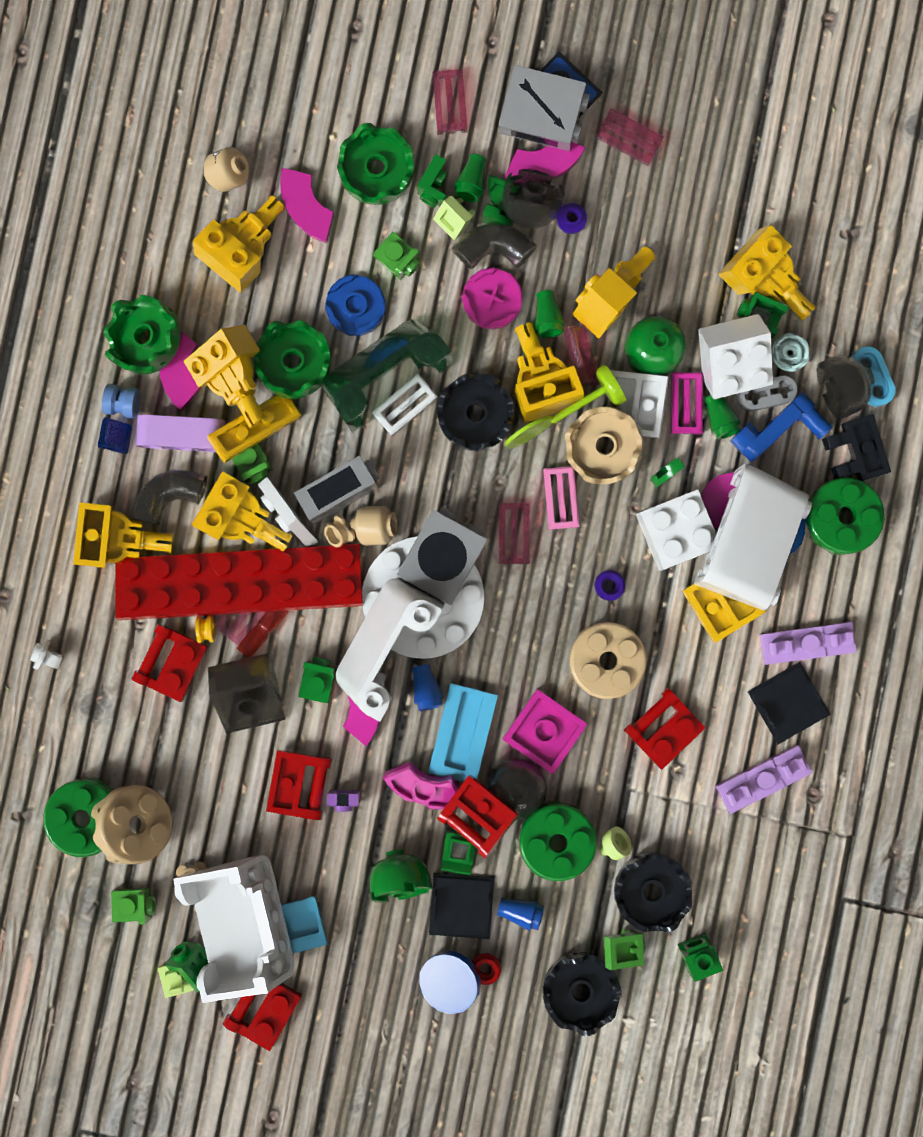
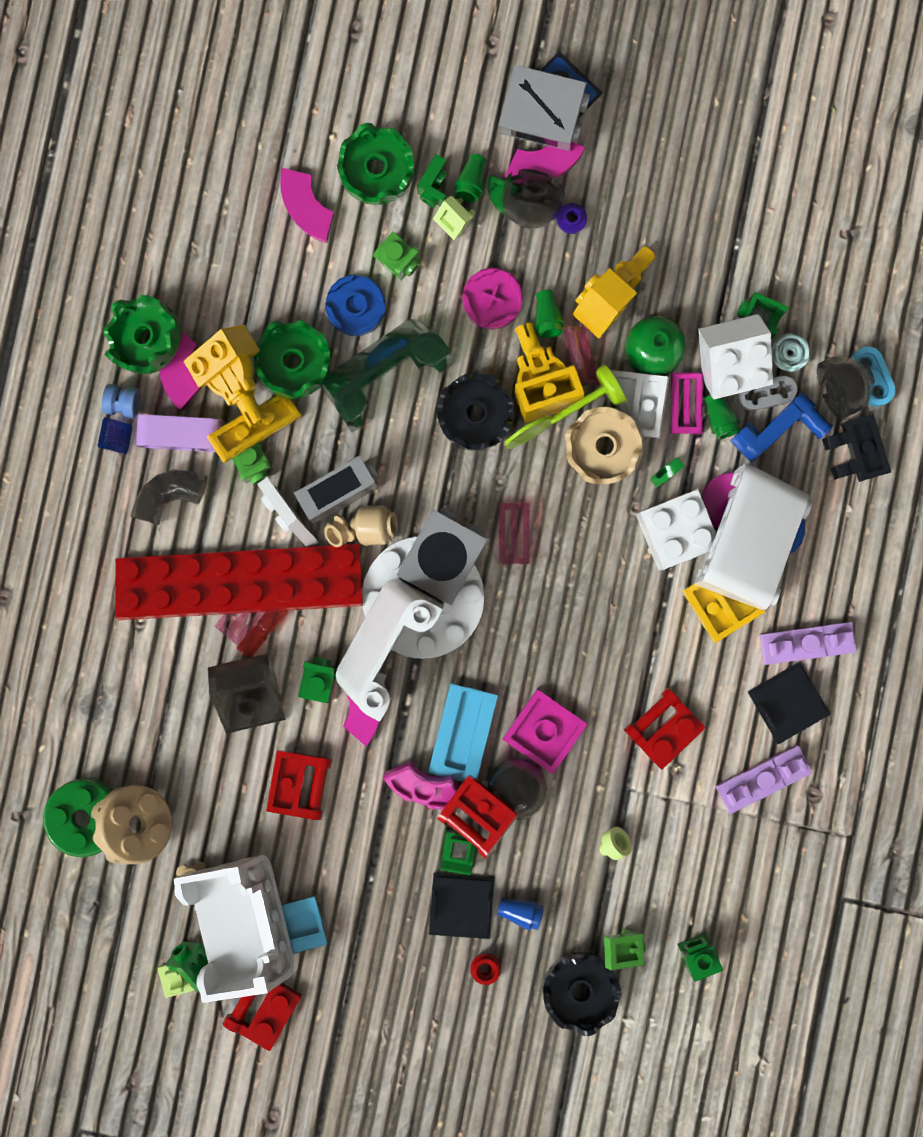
white plate [30,640,62,670] -> none
yellow brick [73,502,173,568] -> none
bright green bracket [111,887,156,924] -> none
red plate [131,623,209,702] -> none
yellow brick [191,471,292,551] -> none
yellow brick [193,195,285,293] -> none
yellow bush [195,615,216,643] -> none
tan head [204,147,249,192] -> none
medium lavender plate [327,790,361,812] -> none
green cylinder [369,849,432,902] -> none
white tile [372,374,438,437] -> none
blue cone [412,664,444,711] -> none
tile [419,950,481,1014] -> none
clear pink tile [432,69,467,135] -> none
clear smoke cylinder [451,223,537,269] -> none
green tile [482,204,514,231] -> none
green plate [518,801,597,882] -> none
bright pink tile [543,466,580,530] -> none
tan plate [569,622,647,699] -> none
dark purple plate [594,570,625,601] -> none
clear pink tile [596,108,664,166] -> none
black plate [614,852,692,932] -> none
yellow brick [718,225,816,320] -> none
green plate [804,477,885,555] -> none

